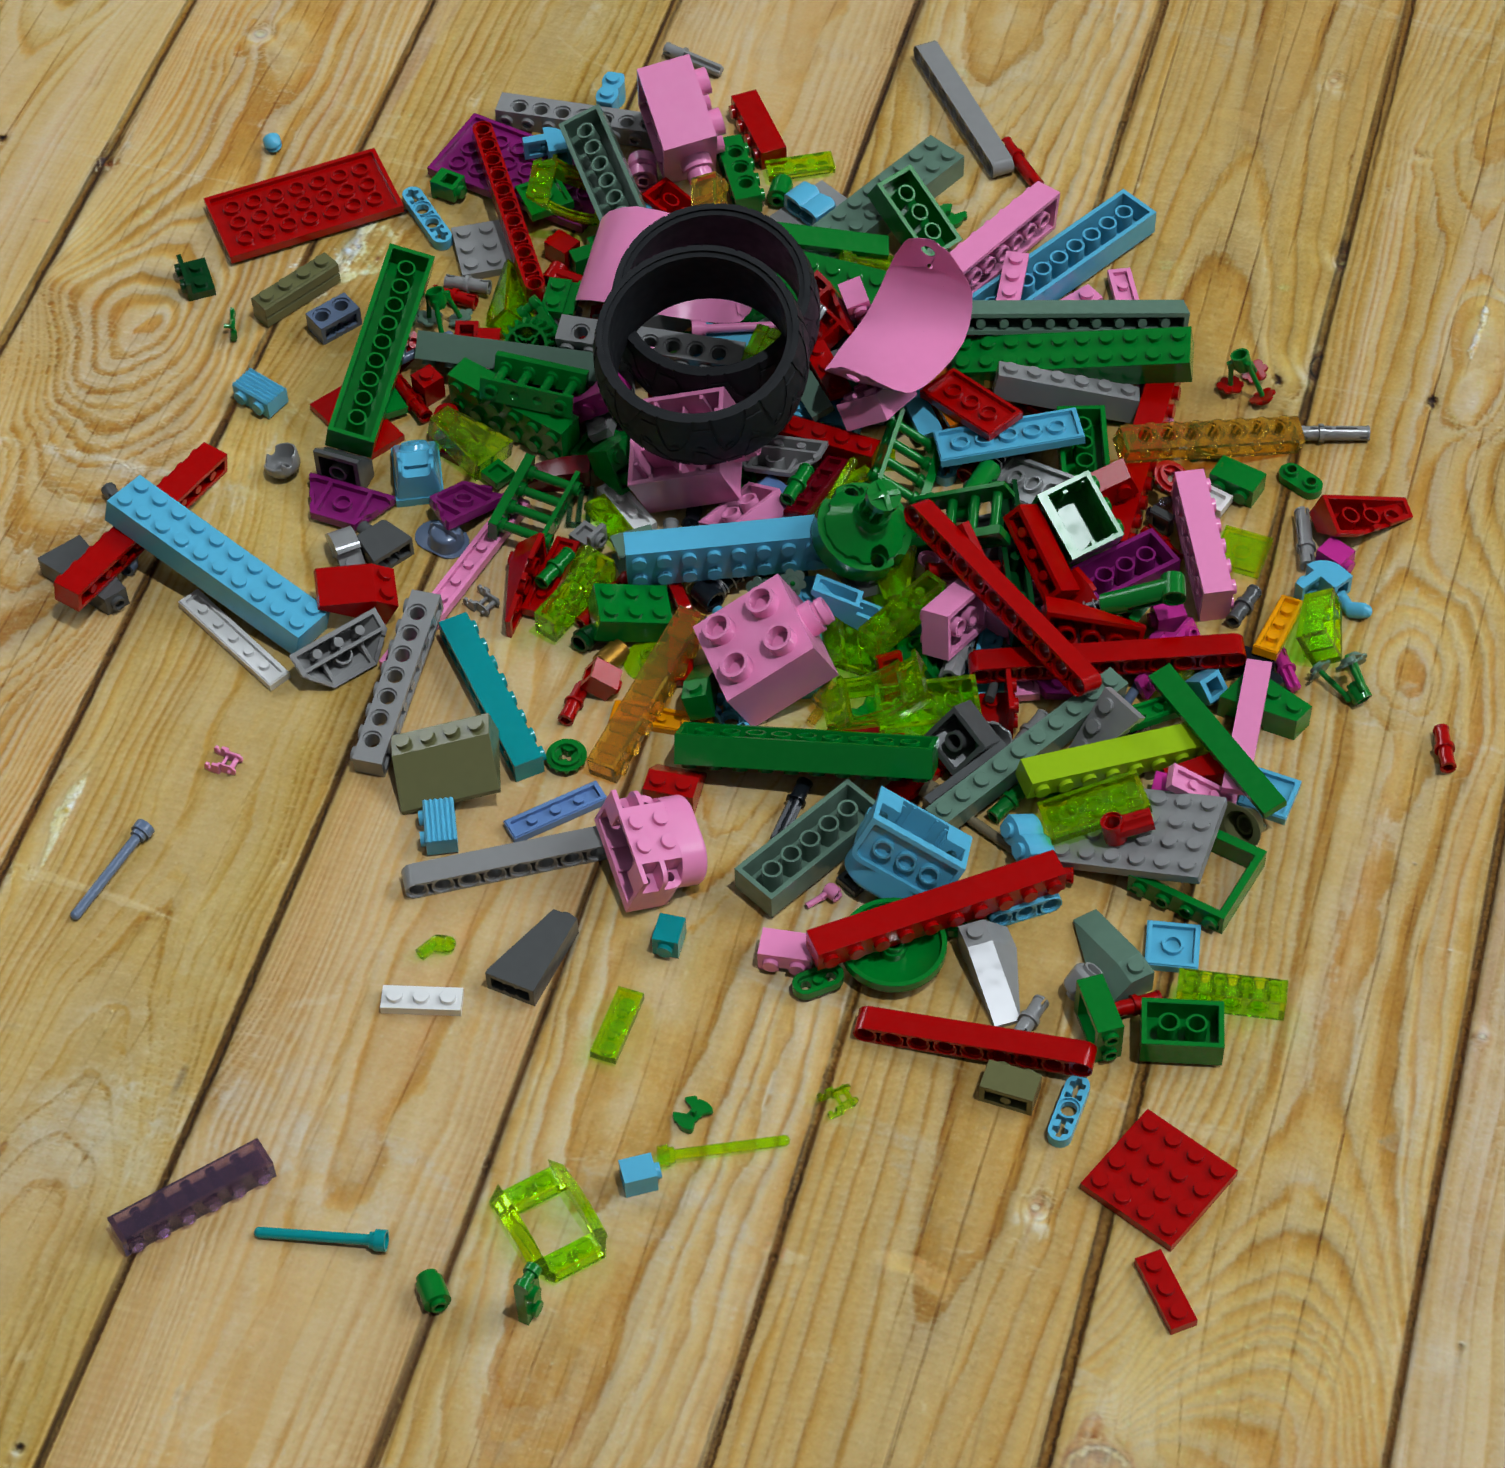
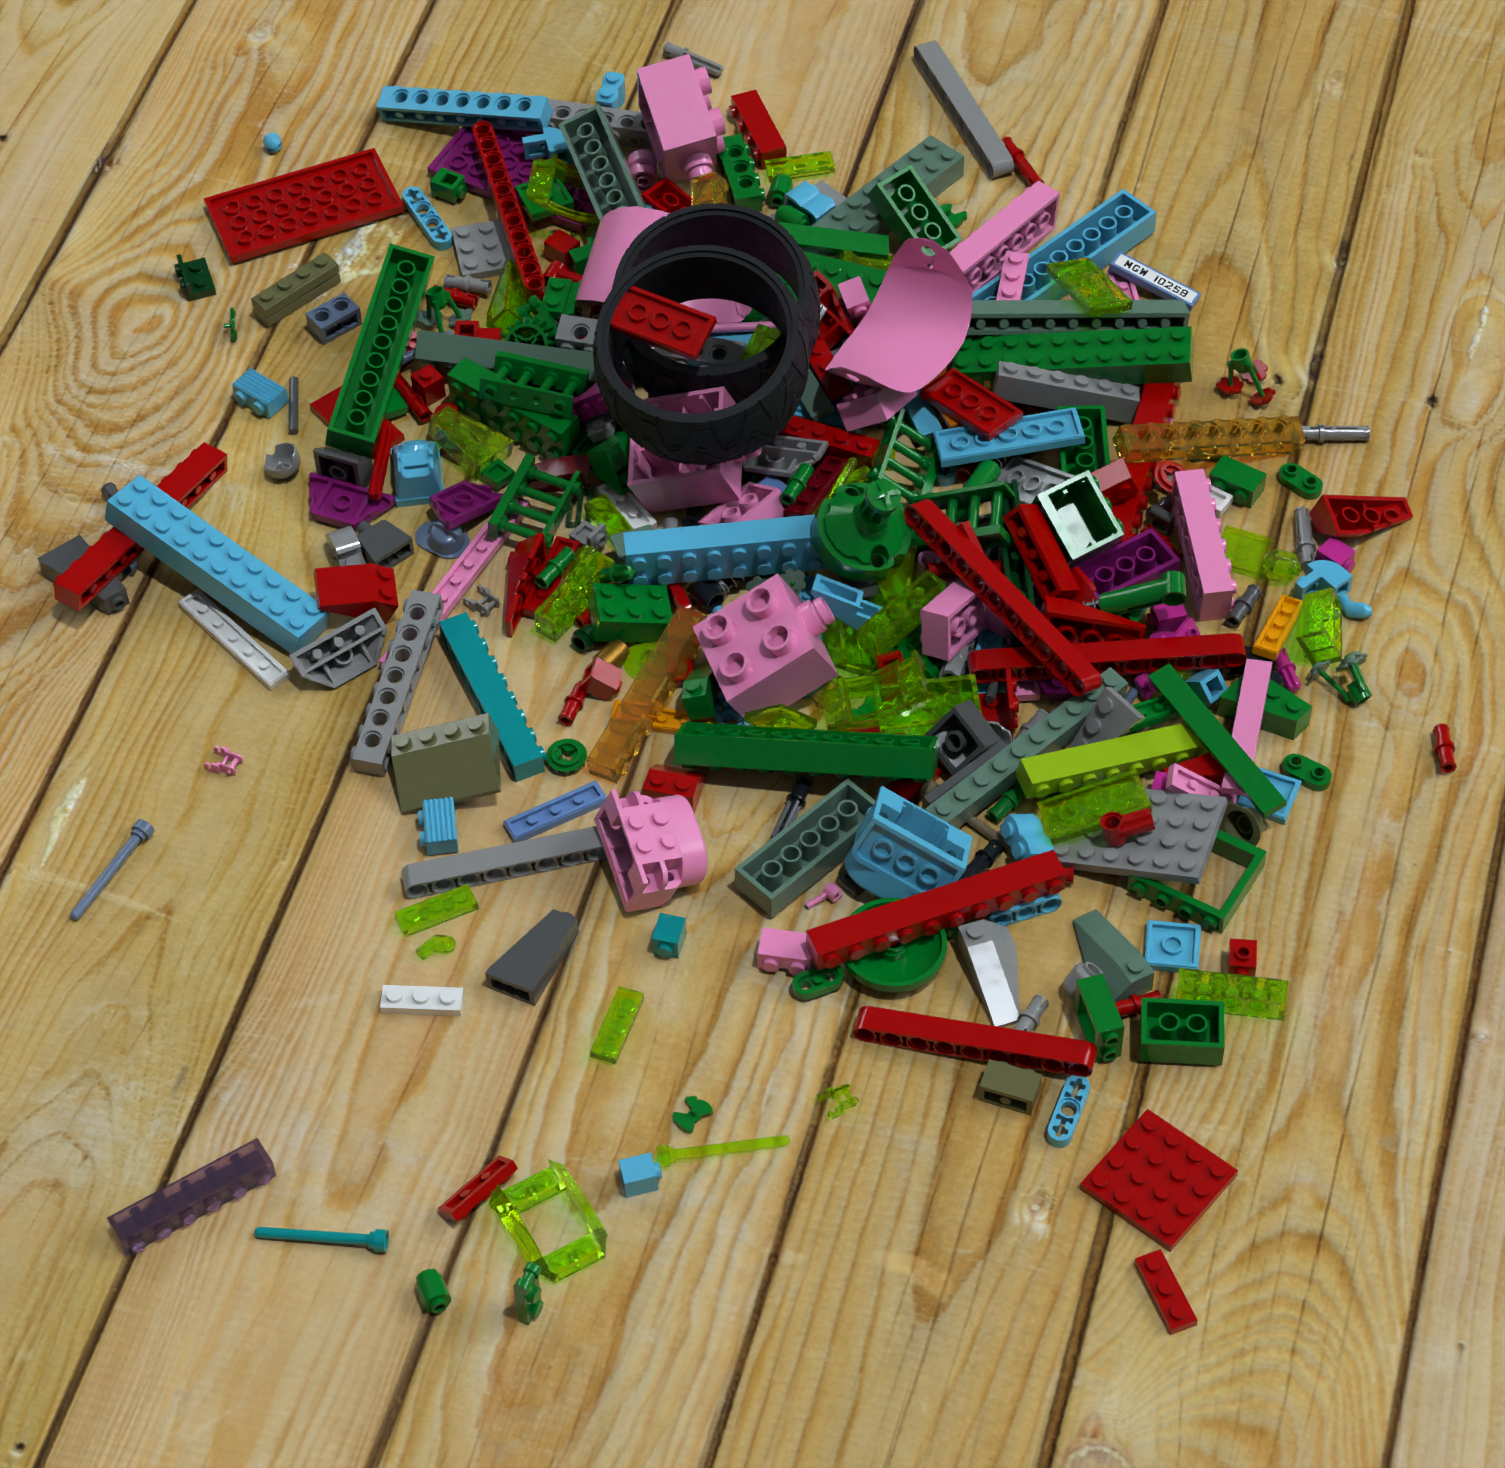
none -> dark grey bar [289,376,299,435]
none -> red axle [368,428,394,501]
none -> medium azure brick [376,86,553,132]
none -> clear neon green plate [395,884,479,938]
none -> red plate [438,1155,518,1222]
none -> green axle [598,564,636,584]
none -> red tile [610,286,717,361]
none -> clear neon green tile [744,703,817,729]
none -> green brick [775,205,810,226]
none -> black axle [958,839,1004,881]
none -> clear neon green plate [1046,257,1133,317]
none -> tile [1108,252,1201,312]
none -> red brick [1227,938,1257,983]
none -> clear neon green head [1262,549,1301,583]
none -> green plate [1282,754,1332,791]

